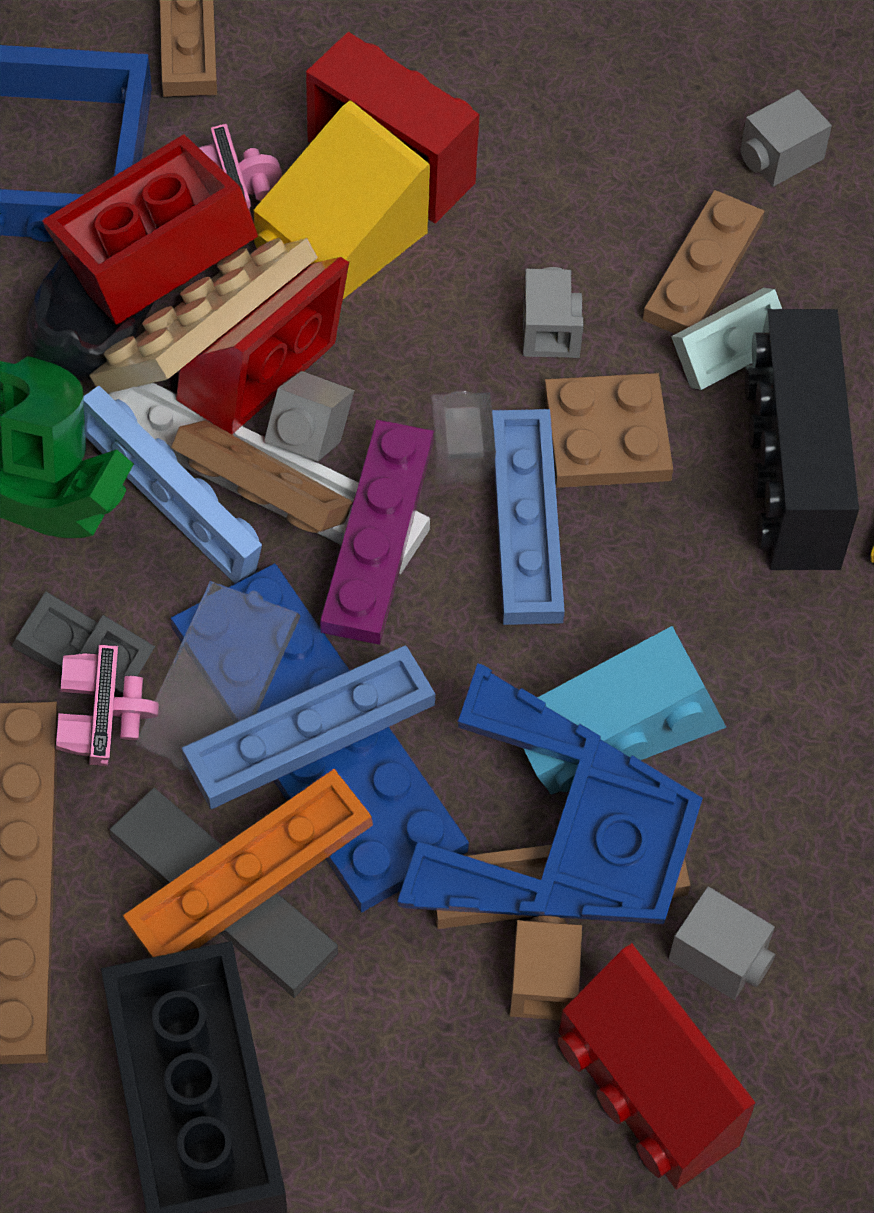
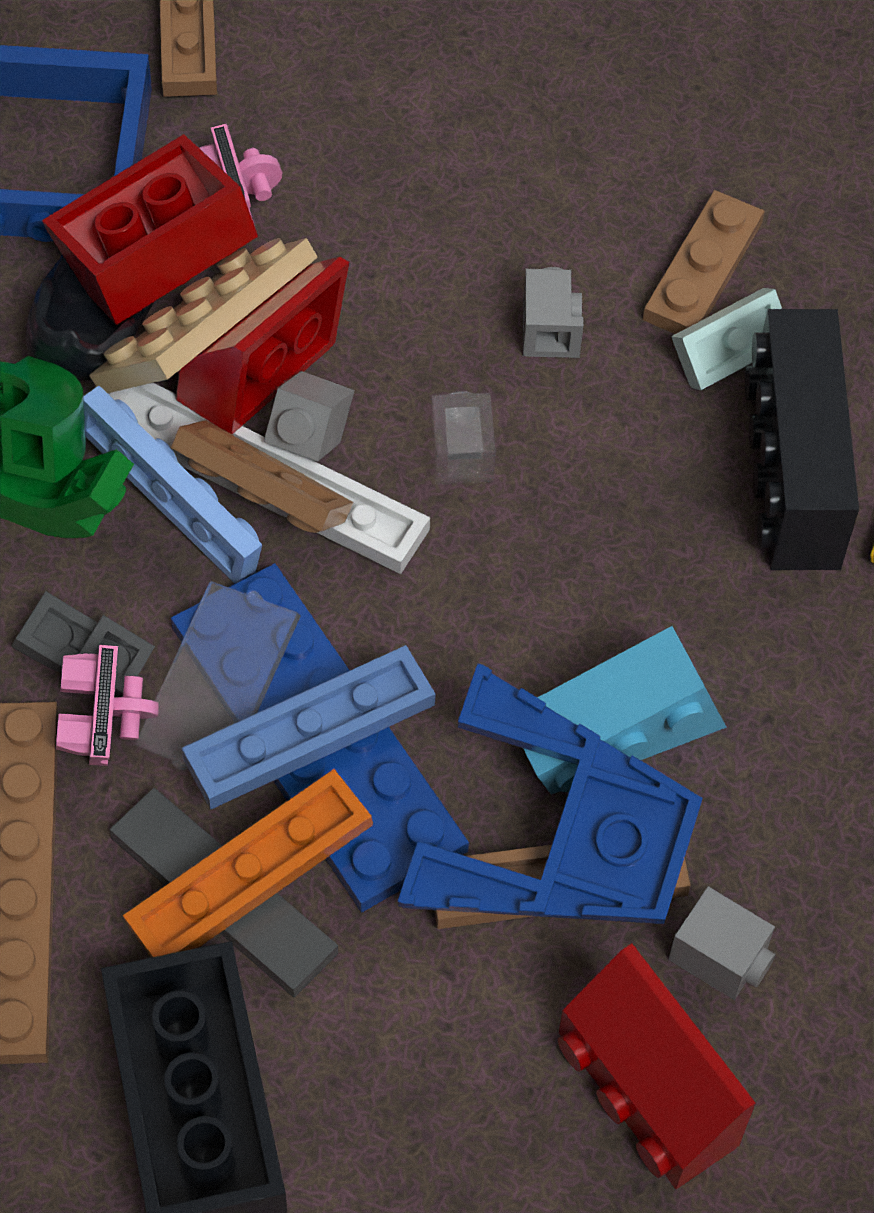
yellow slope [253,100,430,299] -> none
red brick [306,32,480,224] -> none
magenta plate [320,420,434,645] -> none
medium blue plate [491,409,565,625] -> none
medium nougat brick [510,916,582,1020] -> none
medium nougat plate [544,373,673,488] -> none
light grey brick [740,90,832,187] -> none

